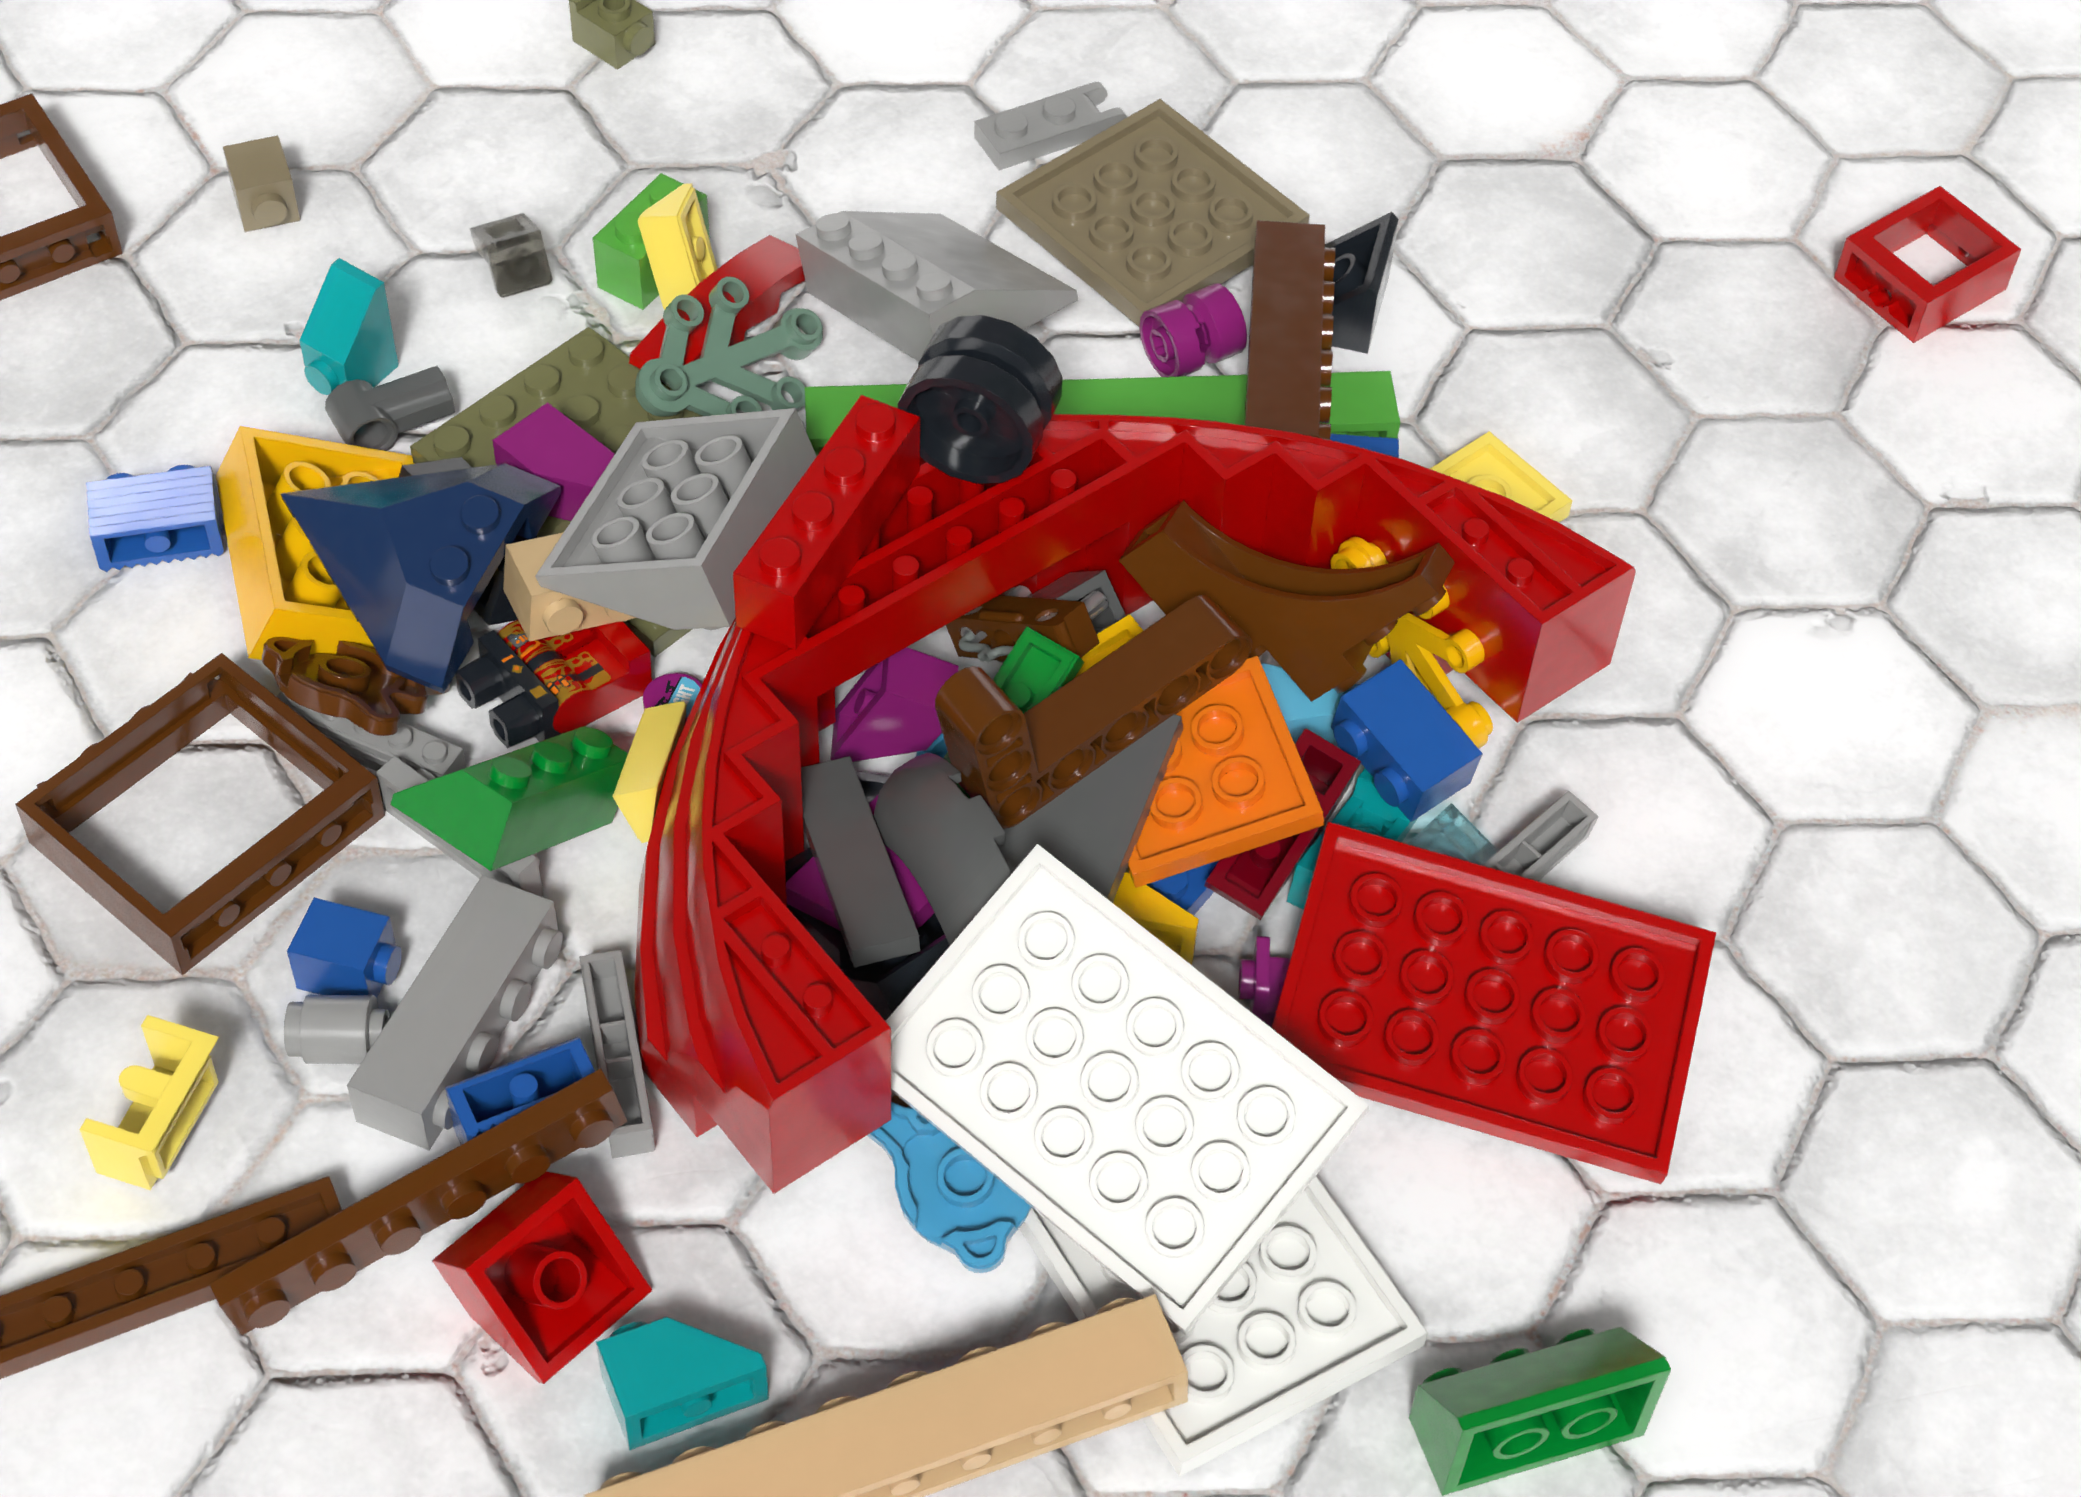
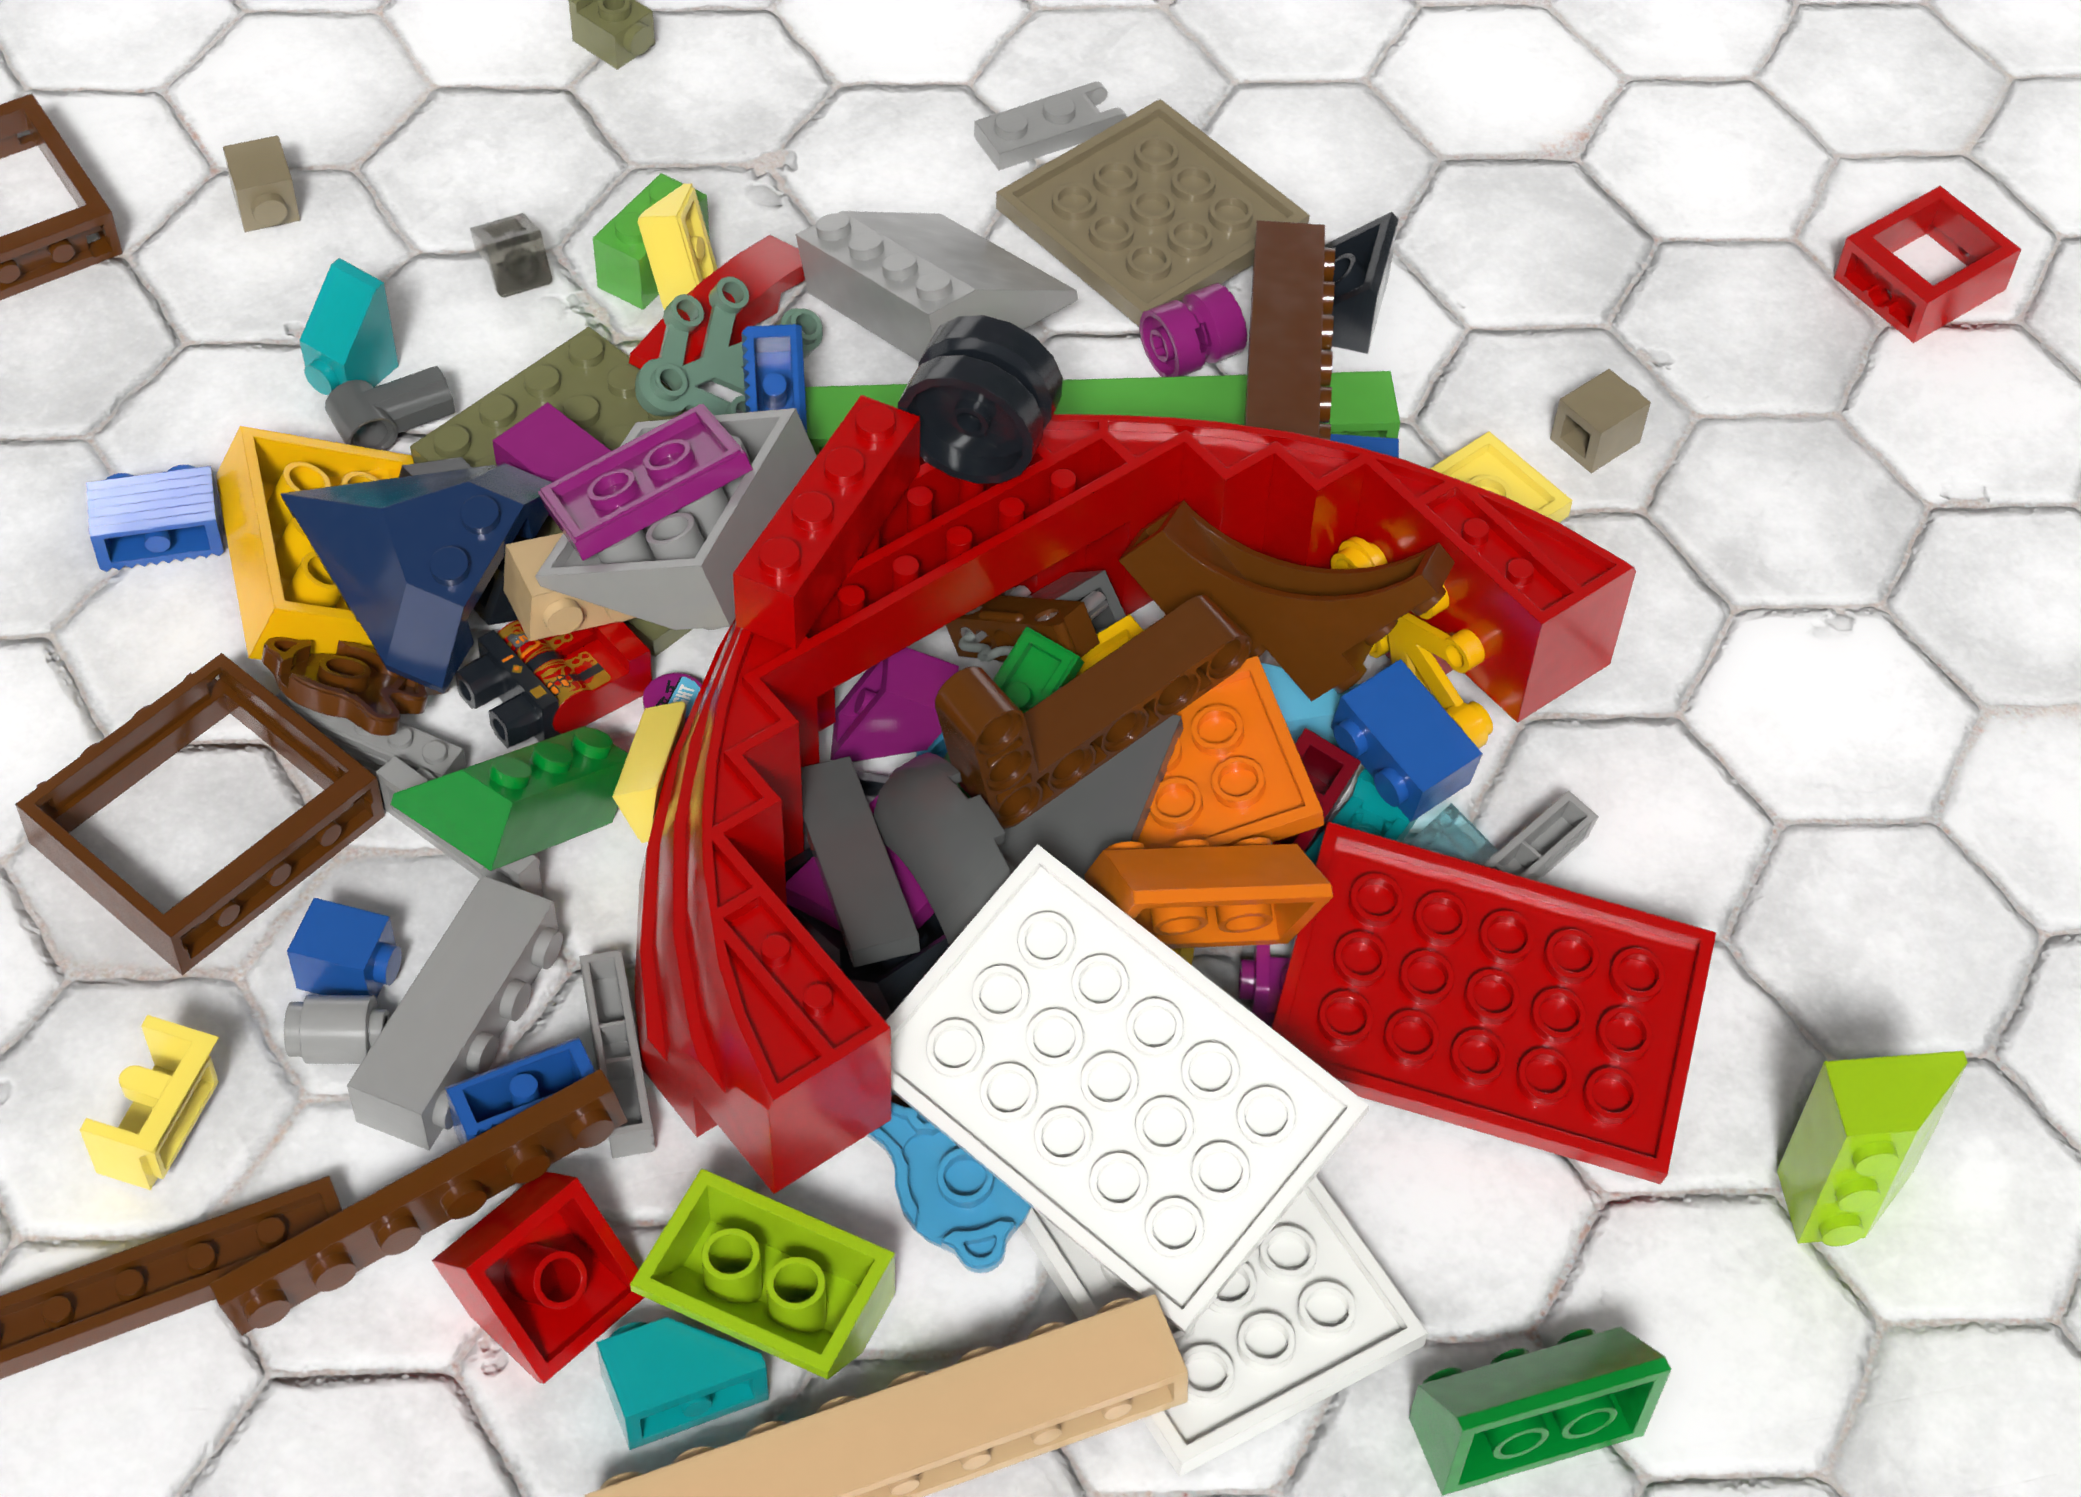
none -> magenta tile [538,404,753,561]
none -> lime slope [630,1168,895,1380]
none -> blue brick [741,324,807,433]
none -> orange slope [1084,837,1333,949]
none -> dark tan brick [1550,369,1651,473]
none -> lime slope [1777,1051,1968,1246]

